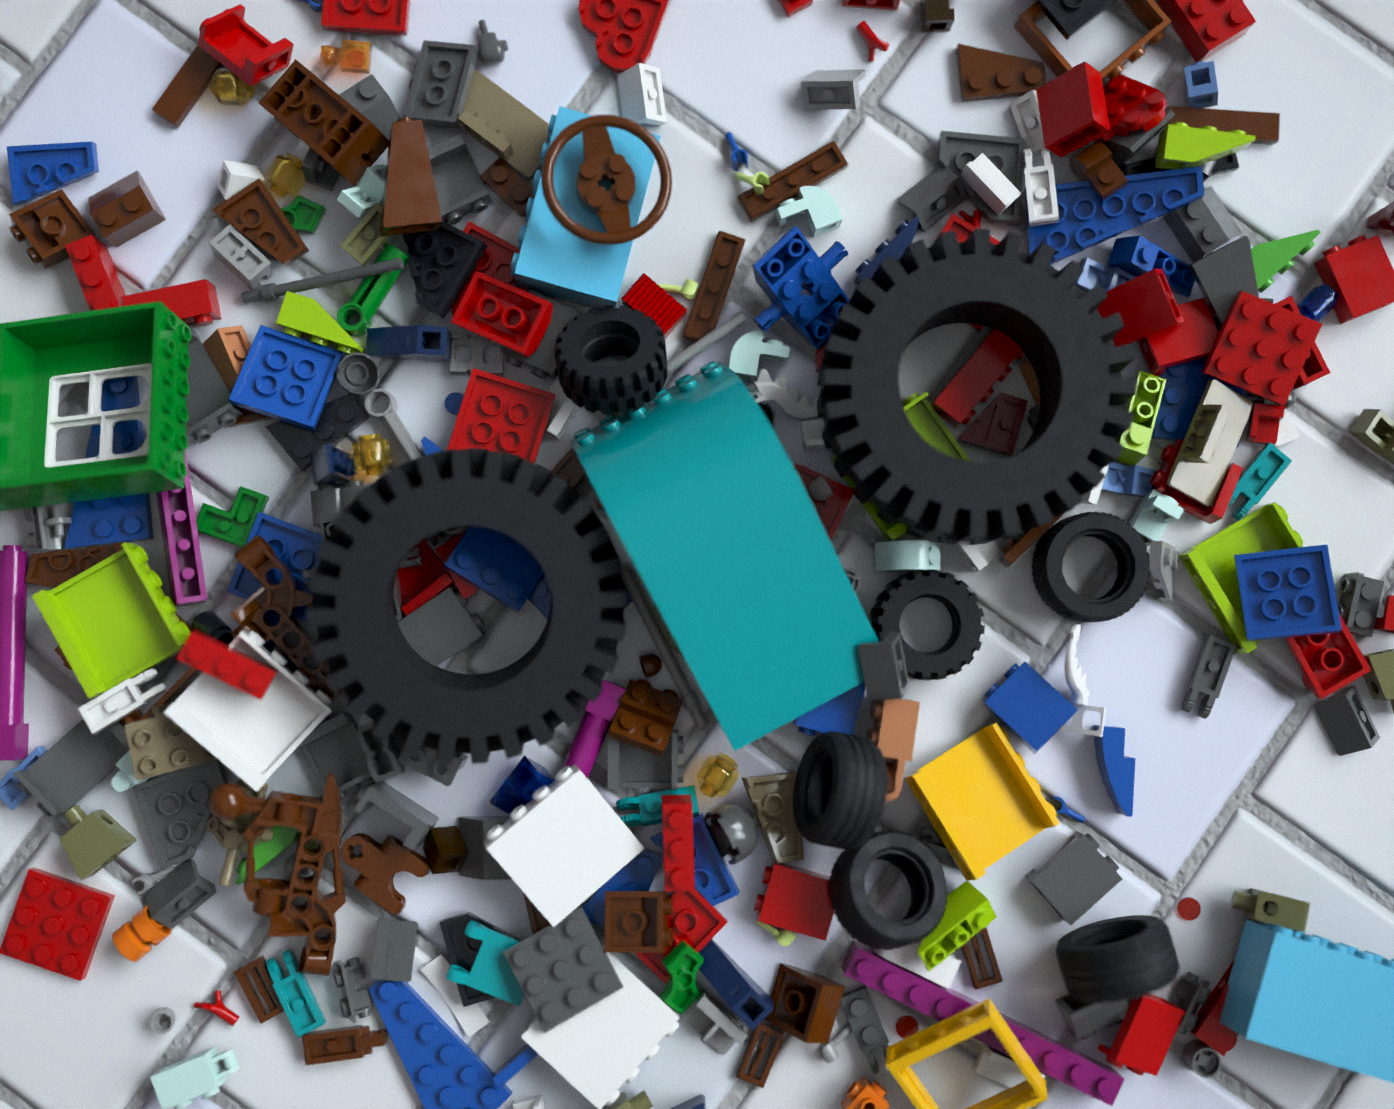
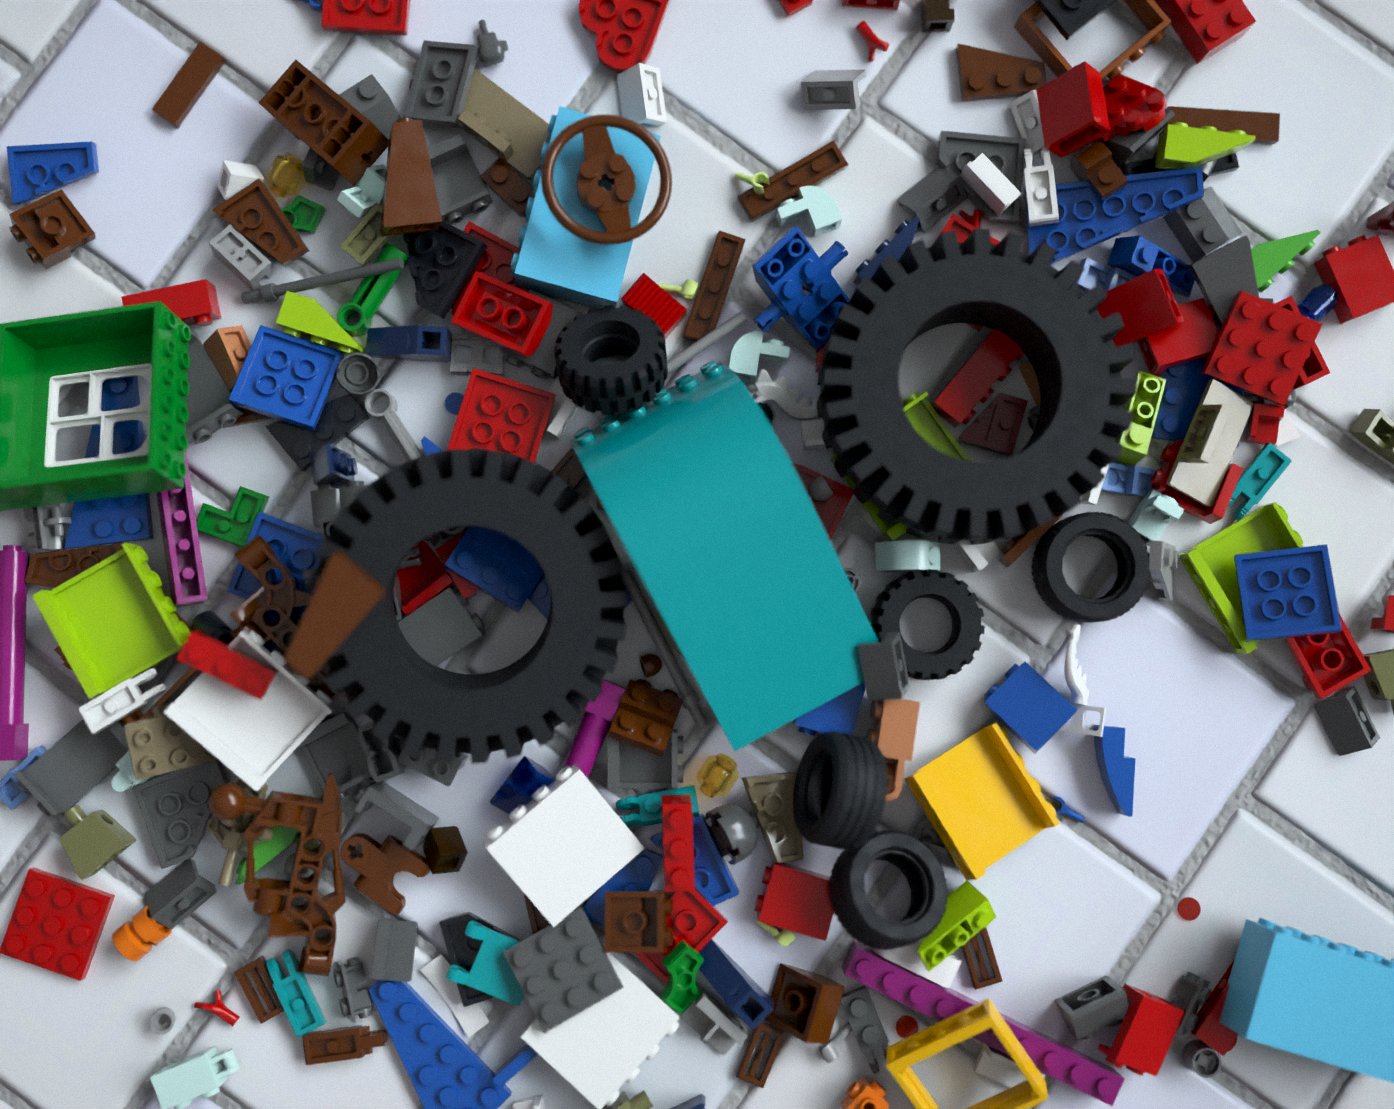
red brick [65,235,126,311] -> none
reddish brown slope [88,171,166,247] -> none
light grey hand [131,865,175,894] -> none
red panel [198,4,294,87] -> none
clear yellow head [210,67,255,106] -> none
clear orange plate [320,40,372,74] -> none
clear yellow head [352,434,392,476] -> none
dark grey slope [459,816,513,880] -> none
blue hand [725,132,748,171] -> none
dark grey panel [1025,831,1123,926] -> none
black tyre [1056,915,1180,1003] -> none
dark grey hinge [1181,634,1237,719] -> none
medium blue brick [1184,61,1218,108] -> none
olive torso [1231,888,1310,933] -> none
dark grey bracket [1338,572,1384,637] -> none
none -> reddish brown slope [284,550,387,680]

